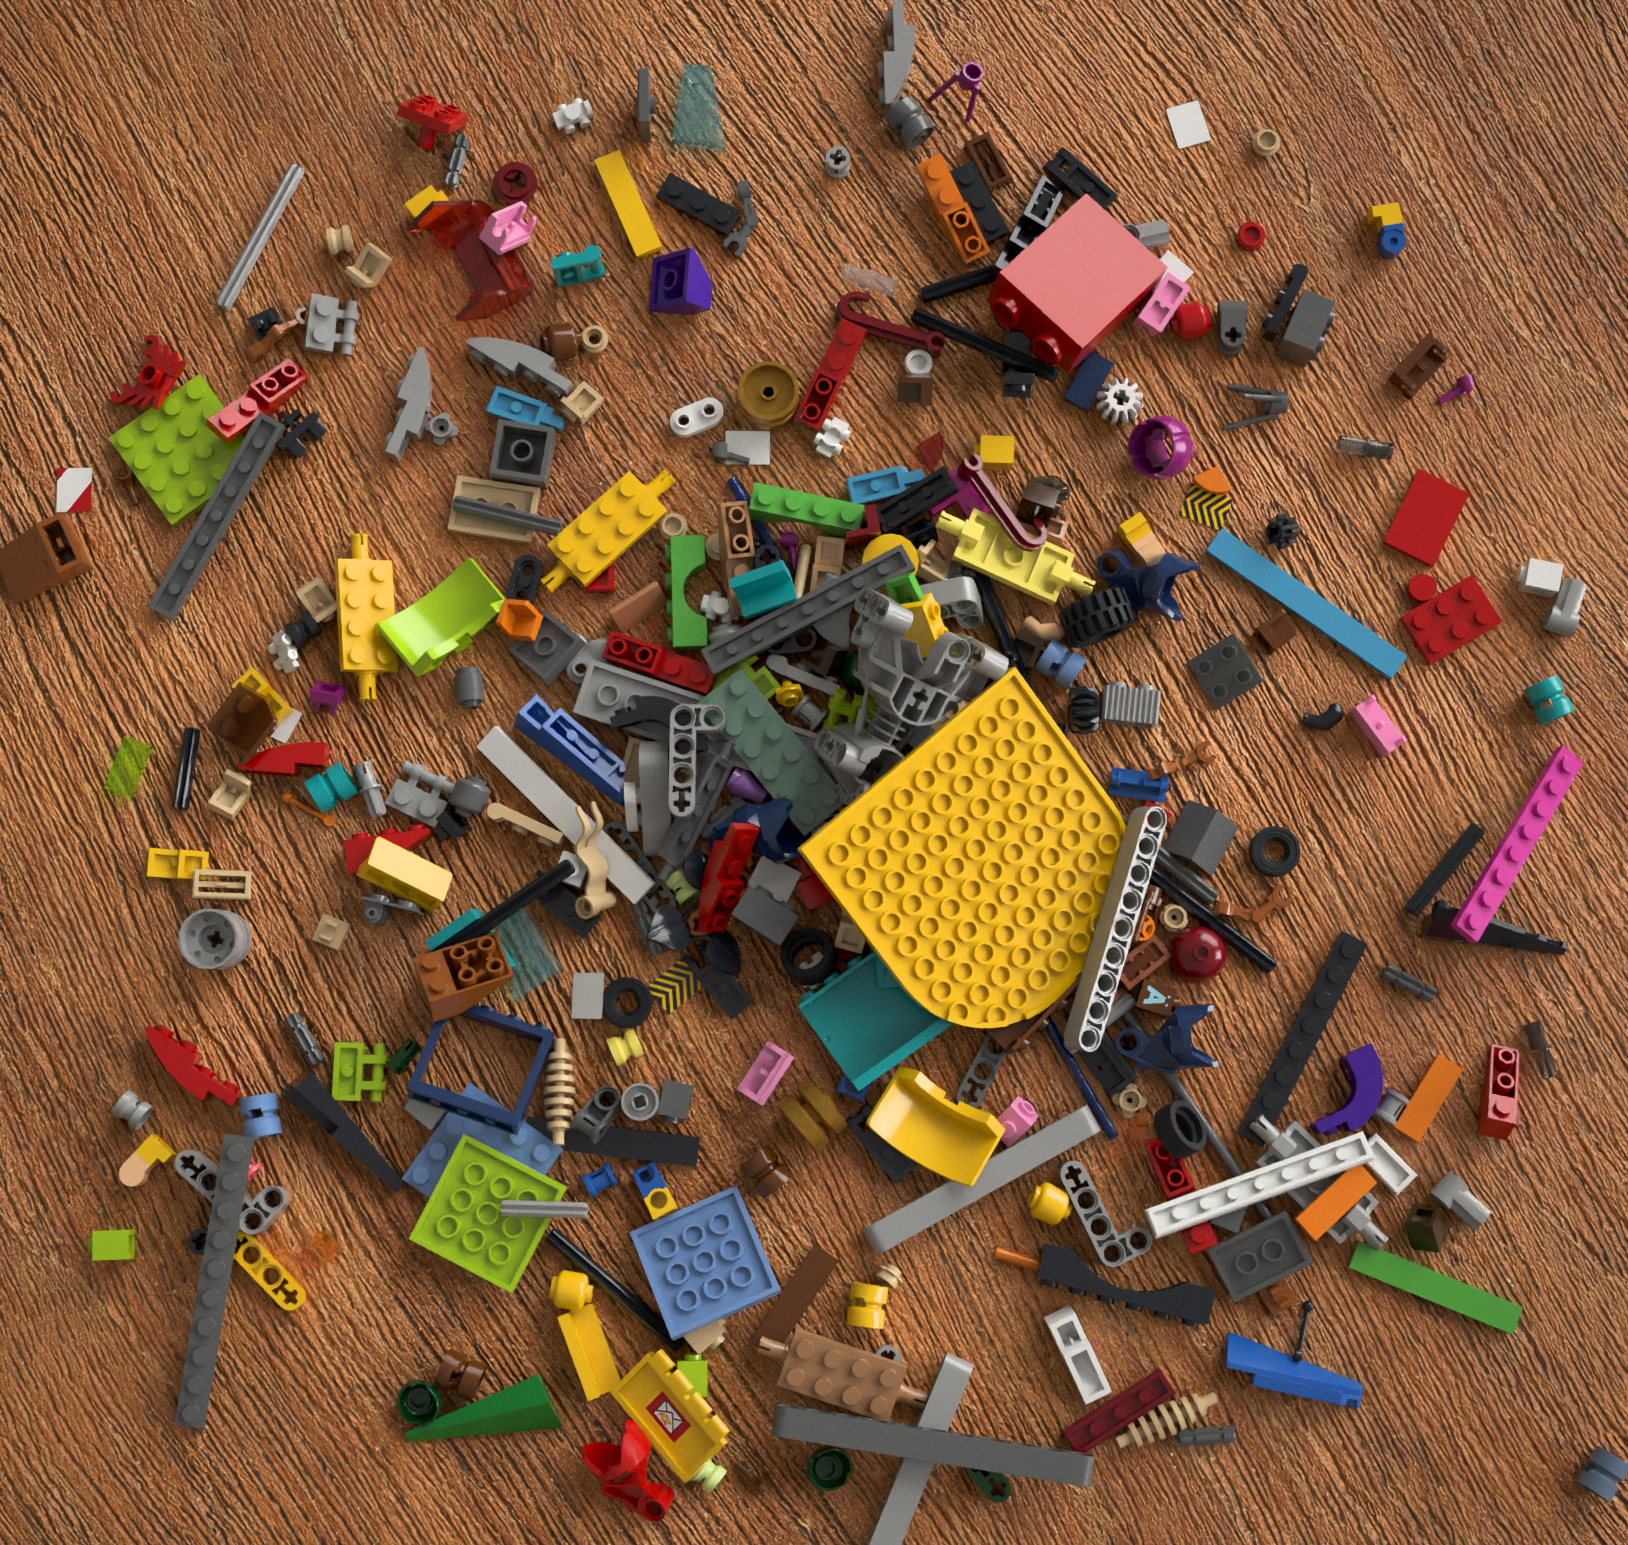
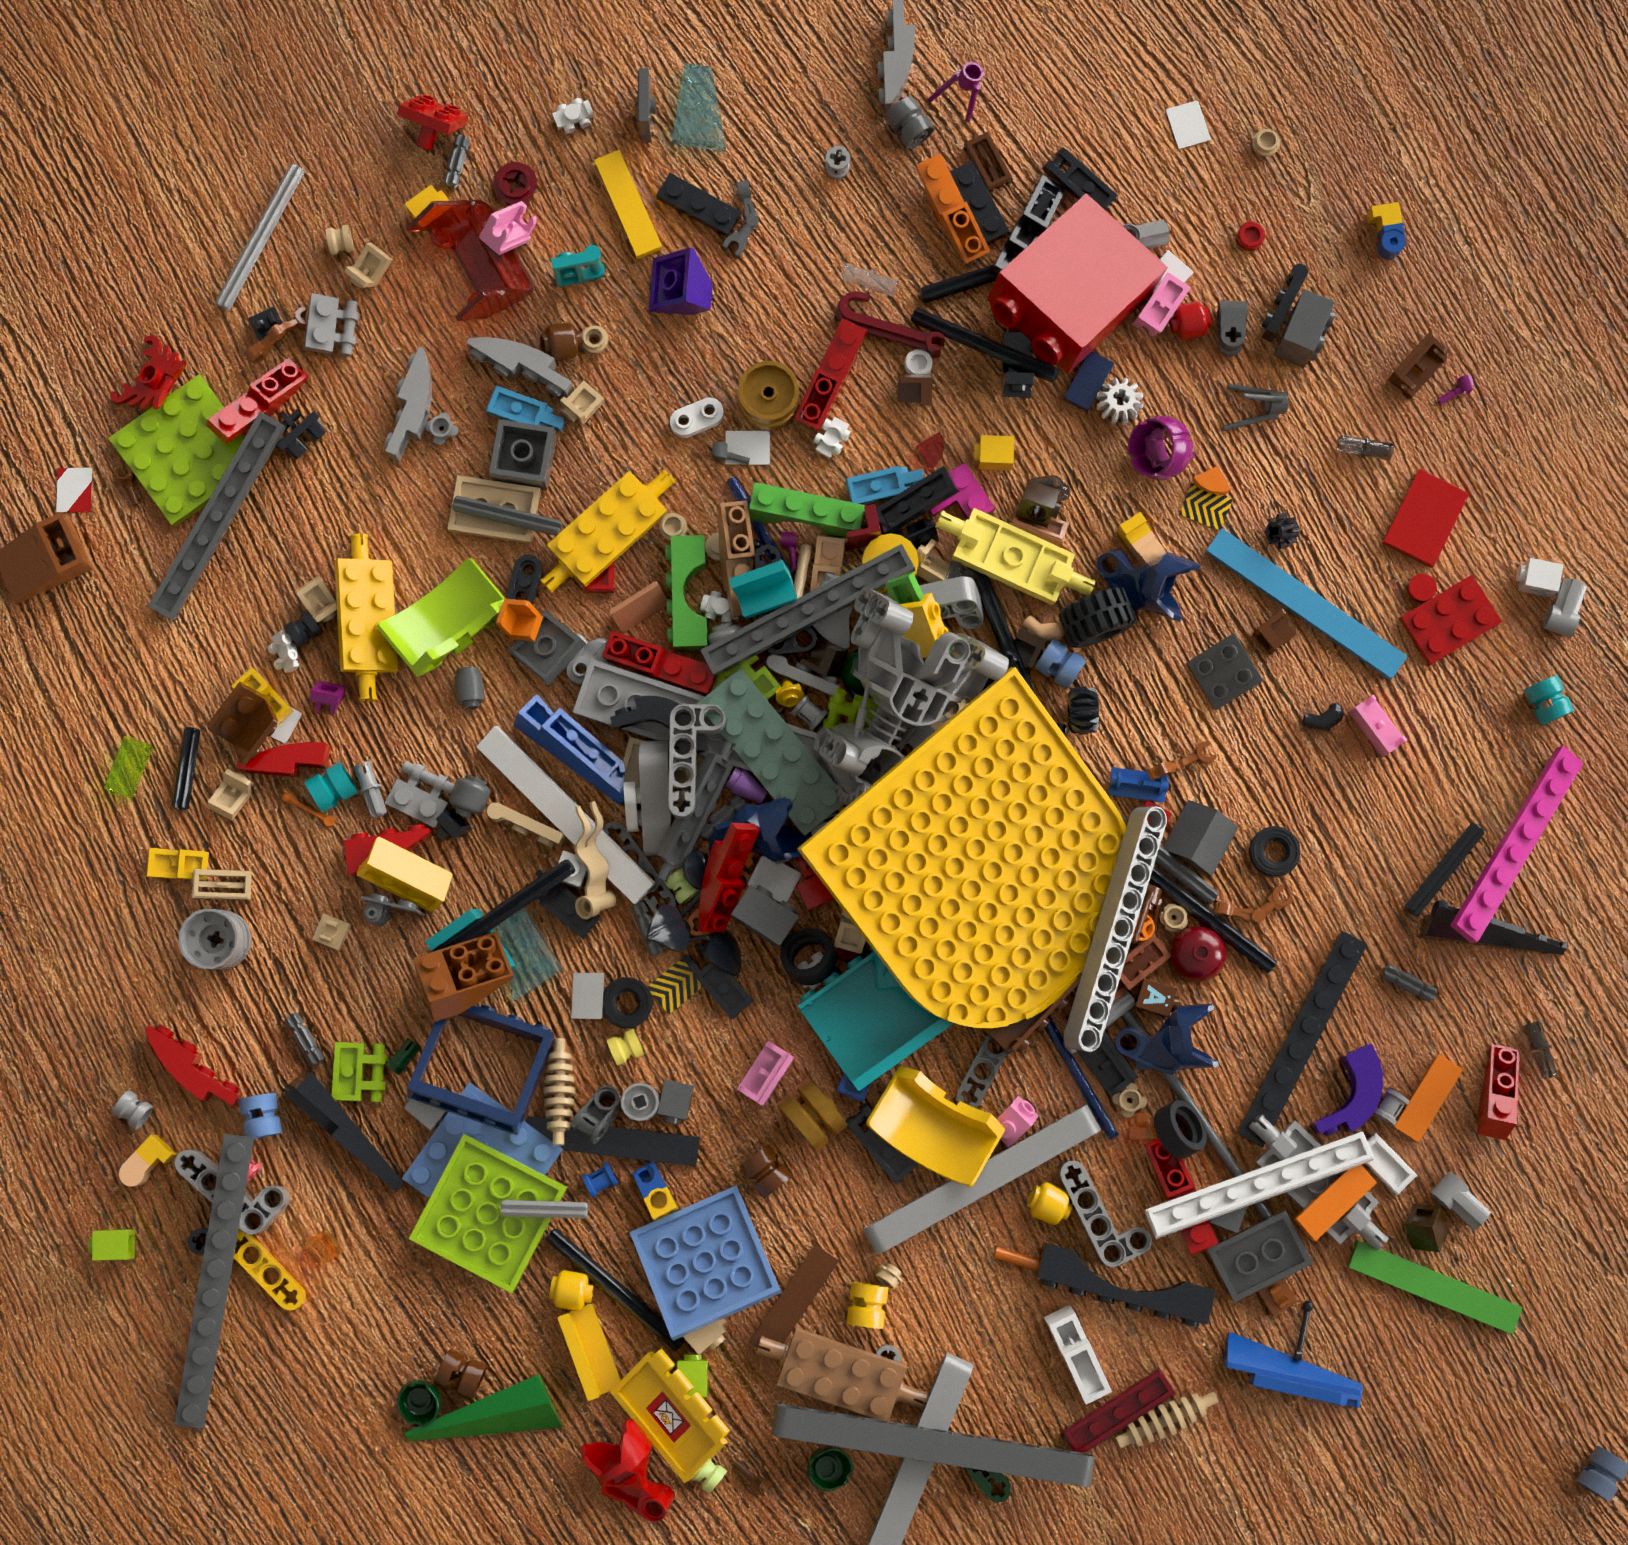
dark red piece [957,453,1047,552] -> none
light grey brick [1099,681,1161,728] -> none
dark grey axle [1177,1425,1236,1447] -> none

